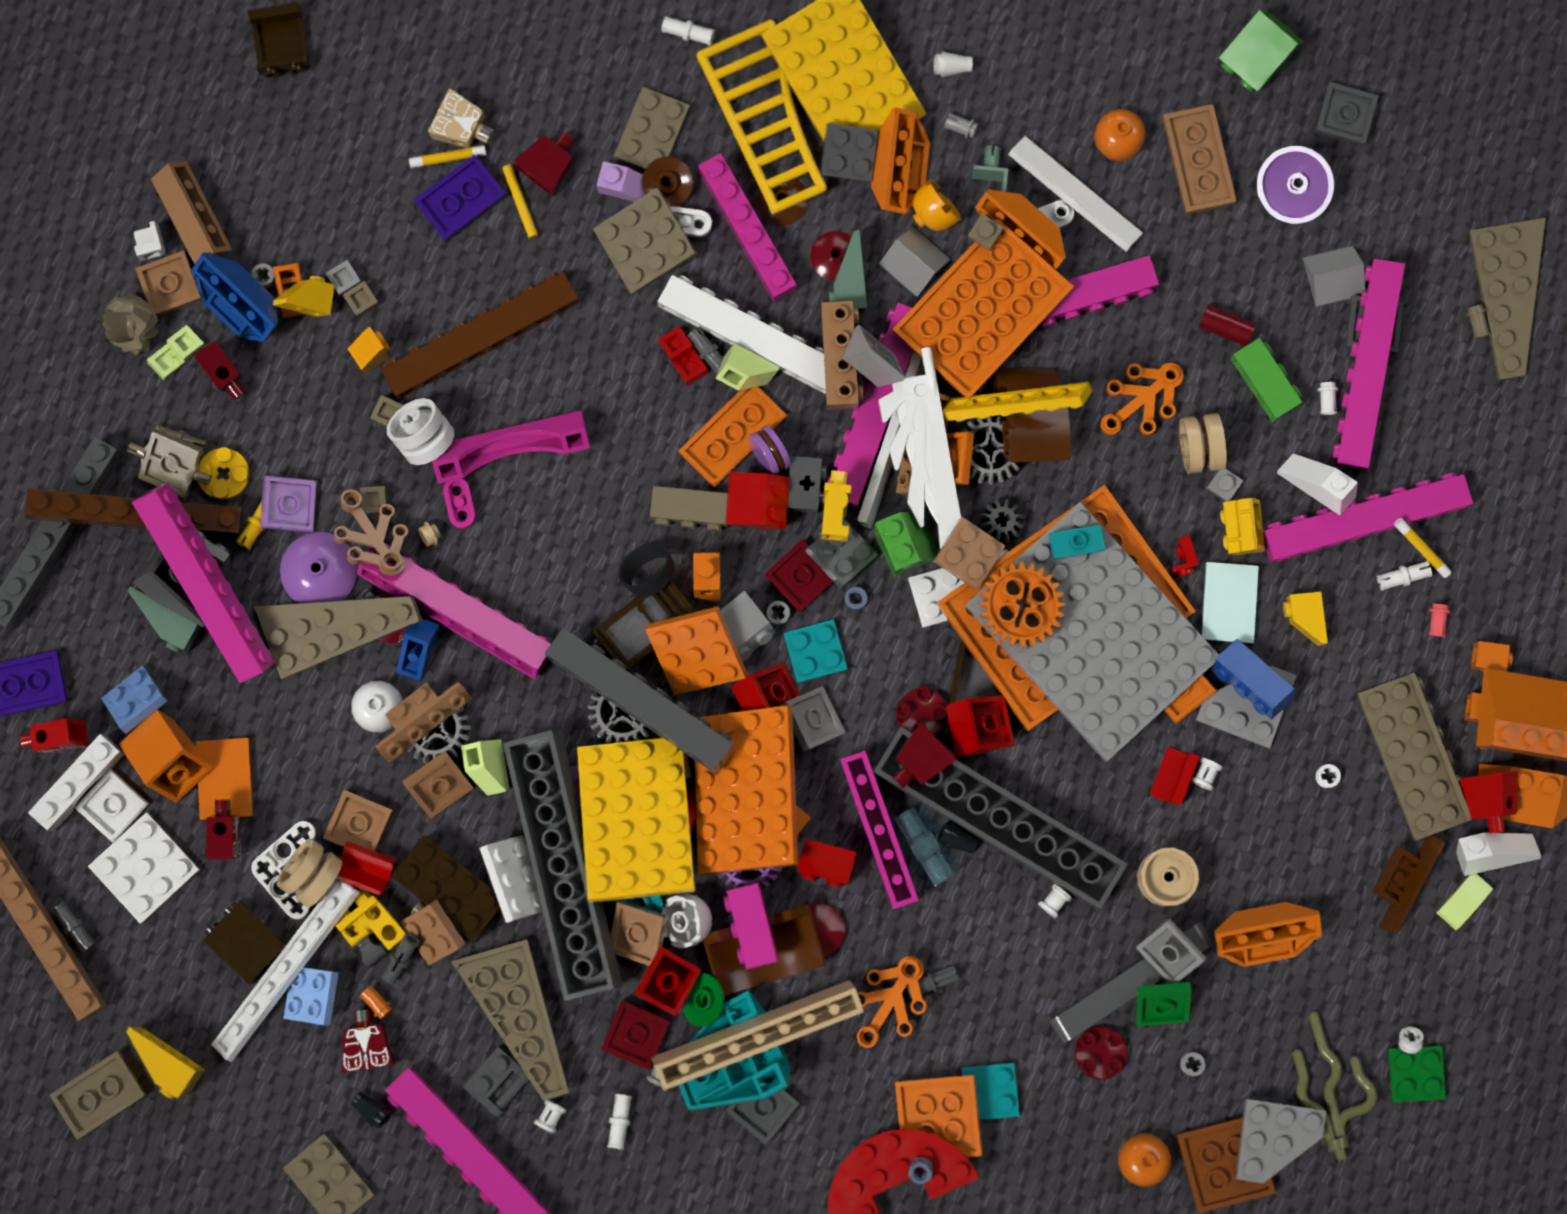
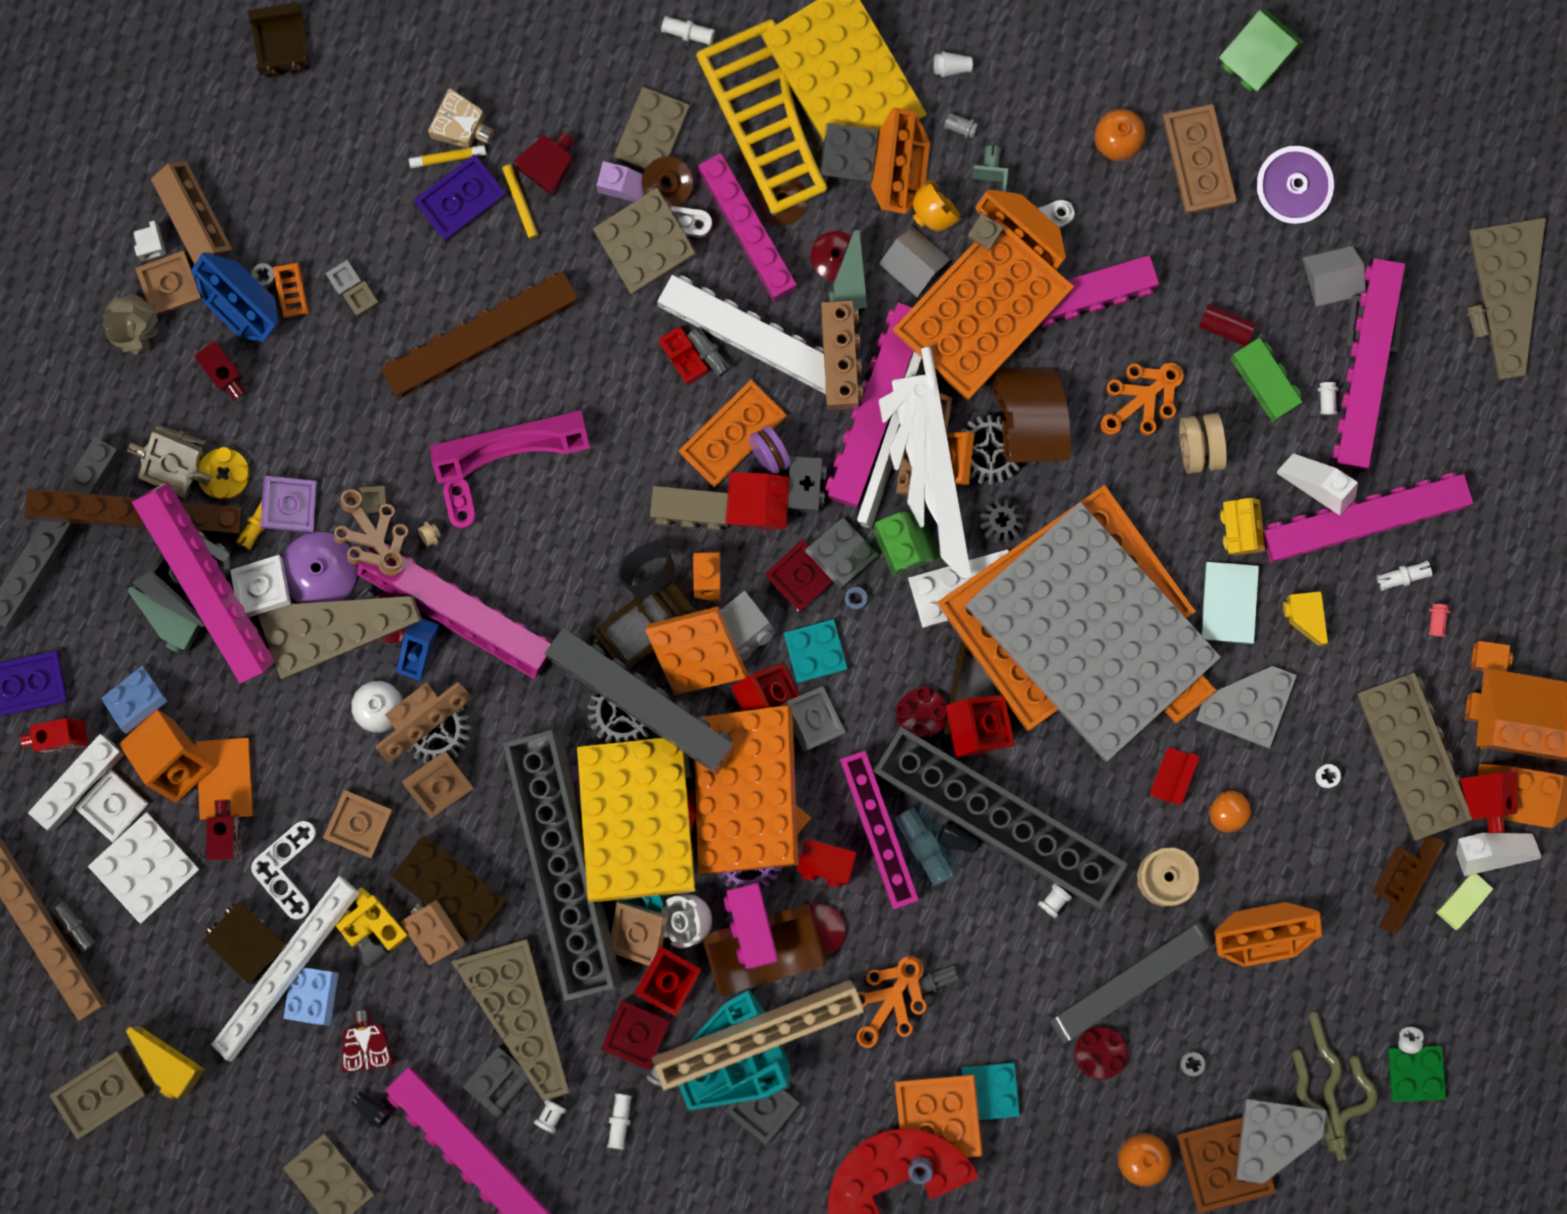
yellowish green slope [147,325,204,381] -> none
yellow slope [273,276,335,317] -> none
tan wheel [277,839,342,907] -> none
red panel [336,841,397,896] -> none
light orange slope [348,327,391,375] -> none
orange pin [359,985,393,1020] -> none
dark tan plate [370,395,404,427] -> none
dark grey pin [381,933,419,984] -> none
white wheel [387,398,454,465] -> none
yellowish green slope [461,739,510,796] -> none
white plate [480,835,543,923] -> none
green dish [683,973,724,1027] -> none
yellowish green slope [716,343,779,391] -> none
light grey bush [766,601,790,625] -> none
yellow hips [817,471,851,547] -> none
light grey slope [843,325,906,387] -> none
dark red torso [892,723,957,789] -> none
medium nougat plate [933,517,1005,590] -> none
yellow plate [942,382,1092,422] -> none
orange gear [978,562,1065,648] -> none
white tile [1008,136,1143,252] -> none
teal plate [1048,525,1105,560] -> none
green plate [1135,982,1191,1027] -> none
light grey slope [1136,919,1206,984] -> none
red bracket [1170,535,1199,577] -> none
white bush [1191,758,1223,791] -> none
light grey plate [1206,469,1243,502] -> none
blue brick [1214,639,1295,720] -> none
dark grey plate [1315,82,1379,146] -> none
yellow bar [1394,518,1452,578] -> none
none -> white plate [230,555,291,617]
none -> orange hair [1209,791,1251,833]

